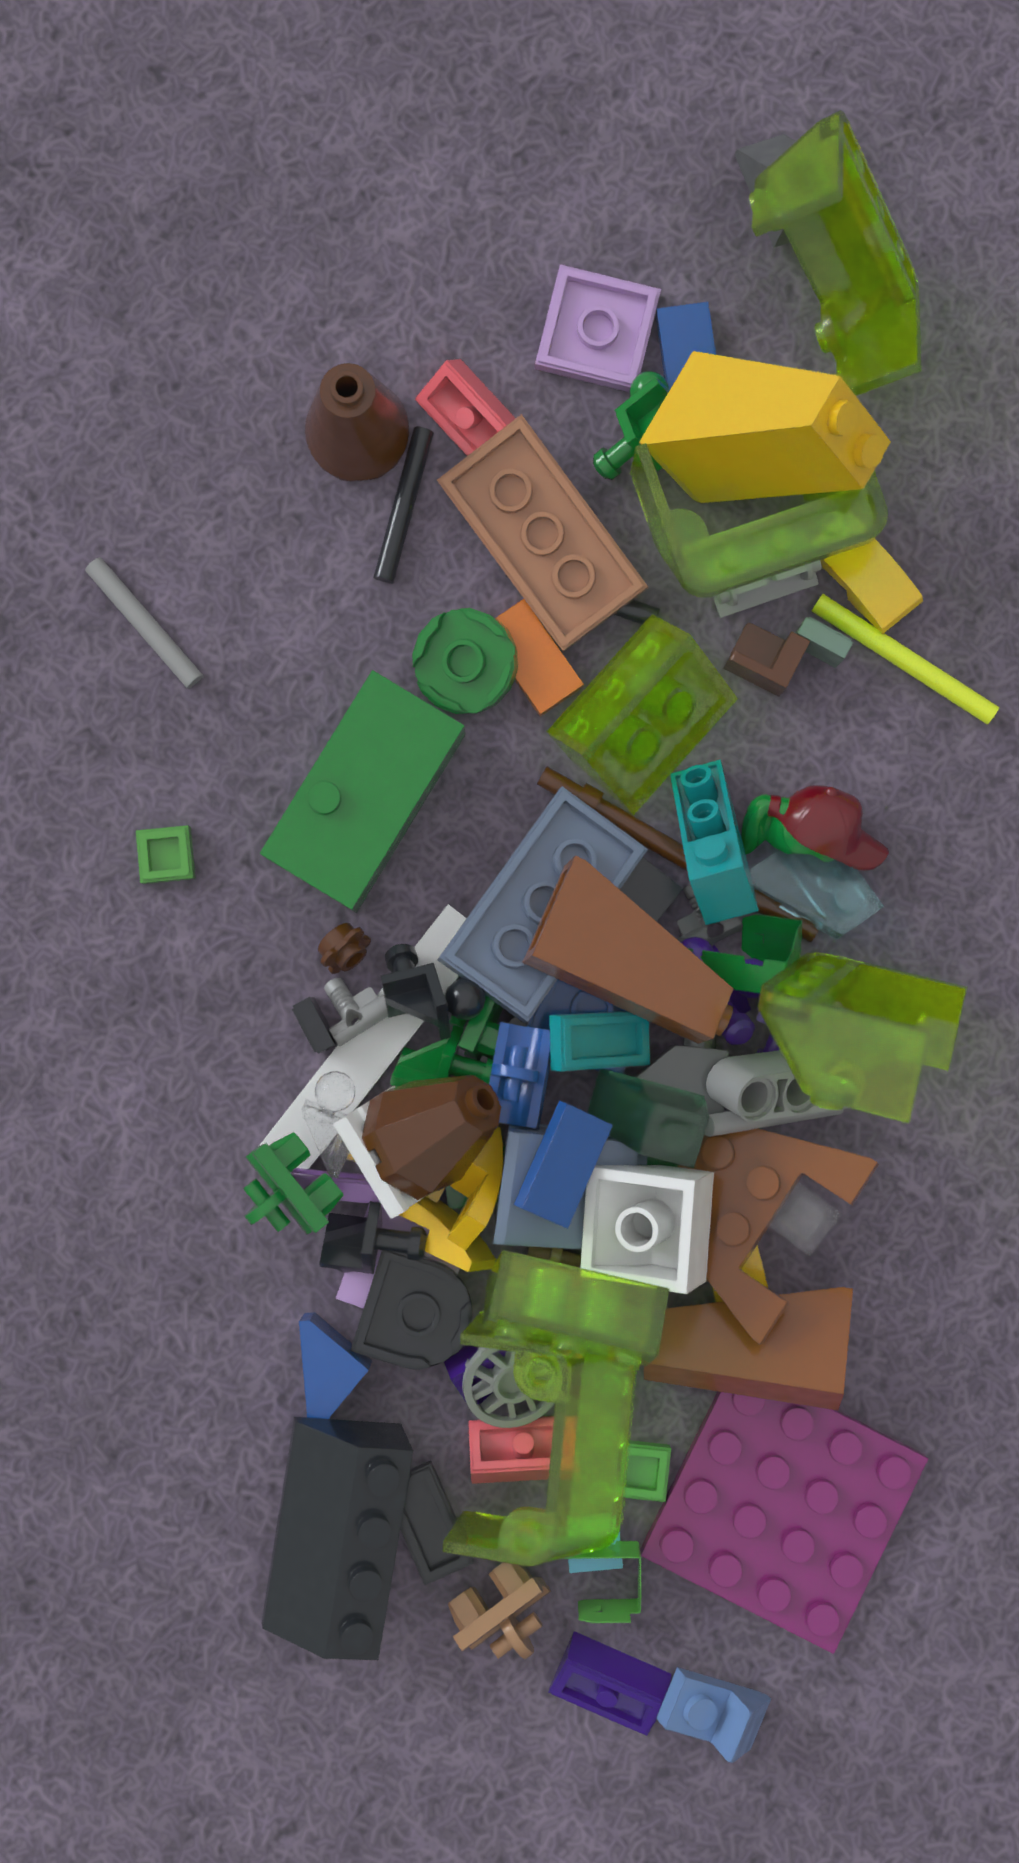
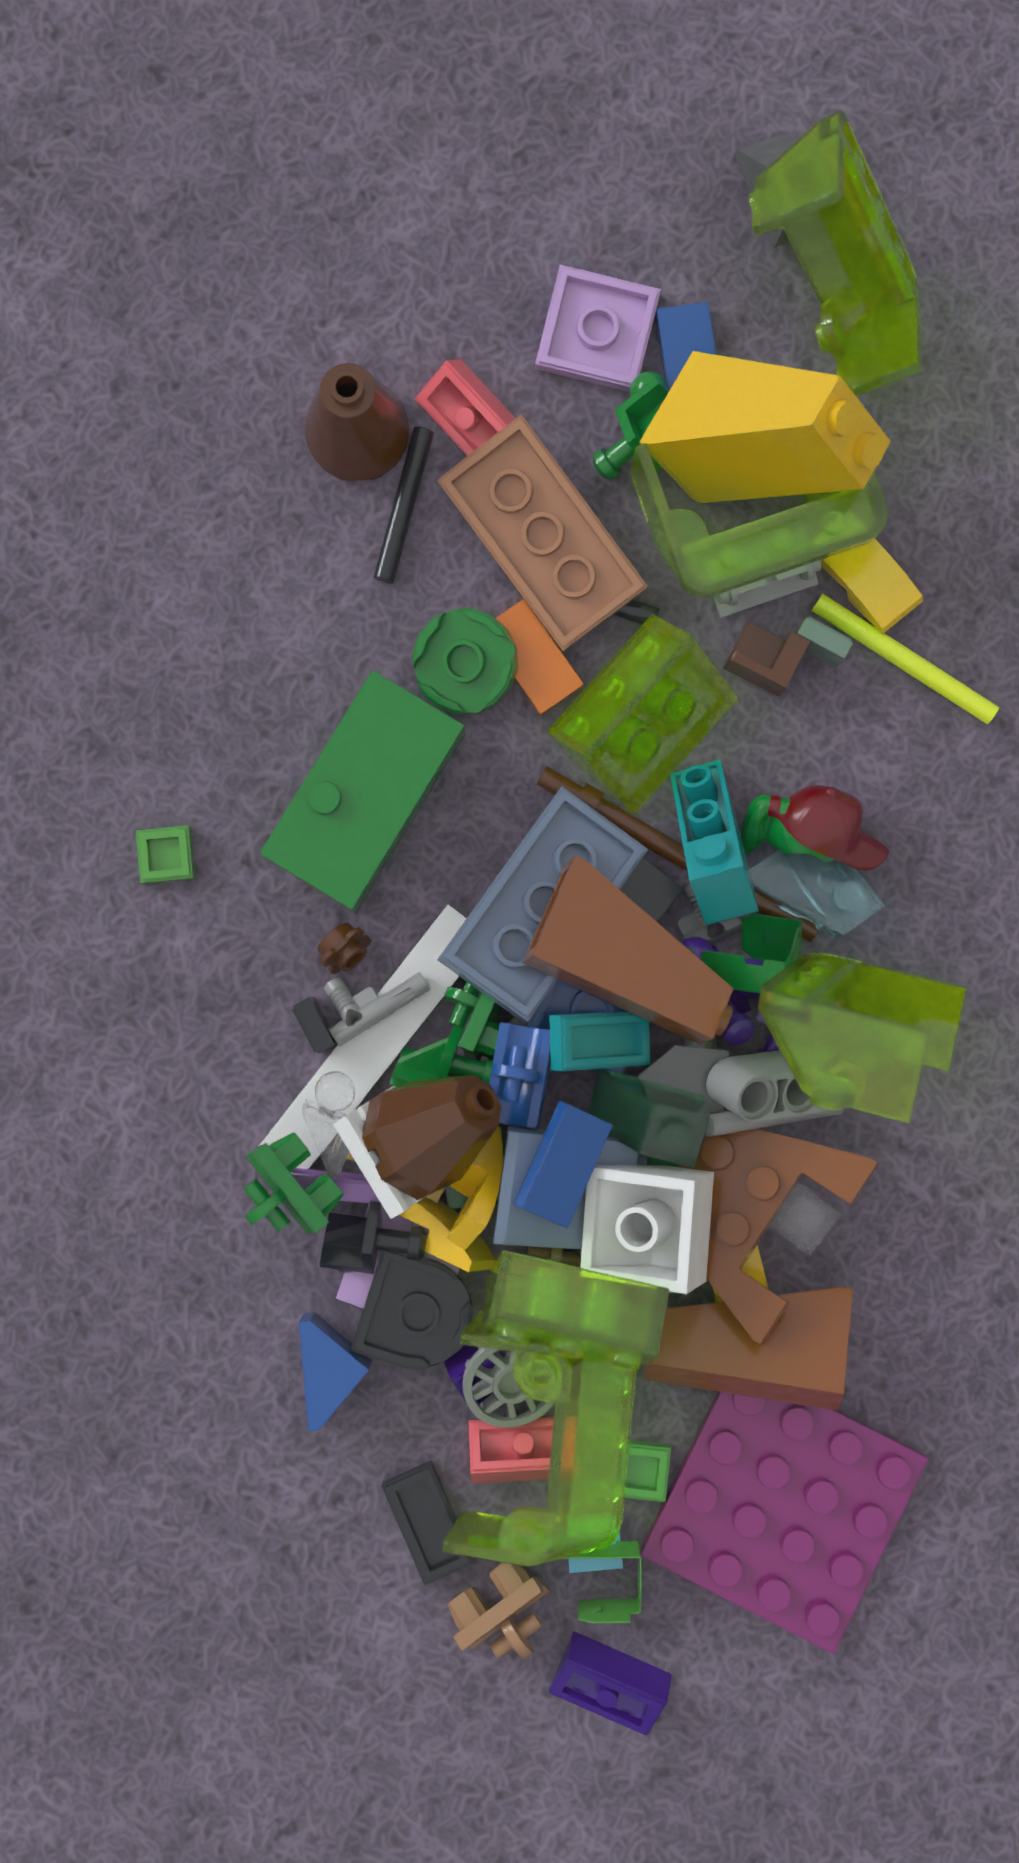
light grey bar [85,557,203,689] -> none
black slope [261,1417,413,1660] -> none
black piece [381,944,486,1040] -> none
medium blue slope [656,1667,771,1763] -> none

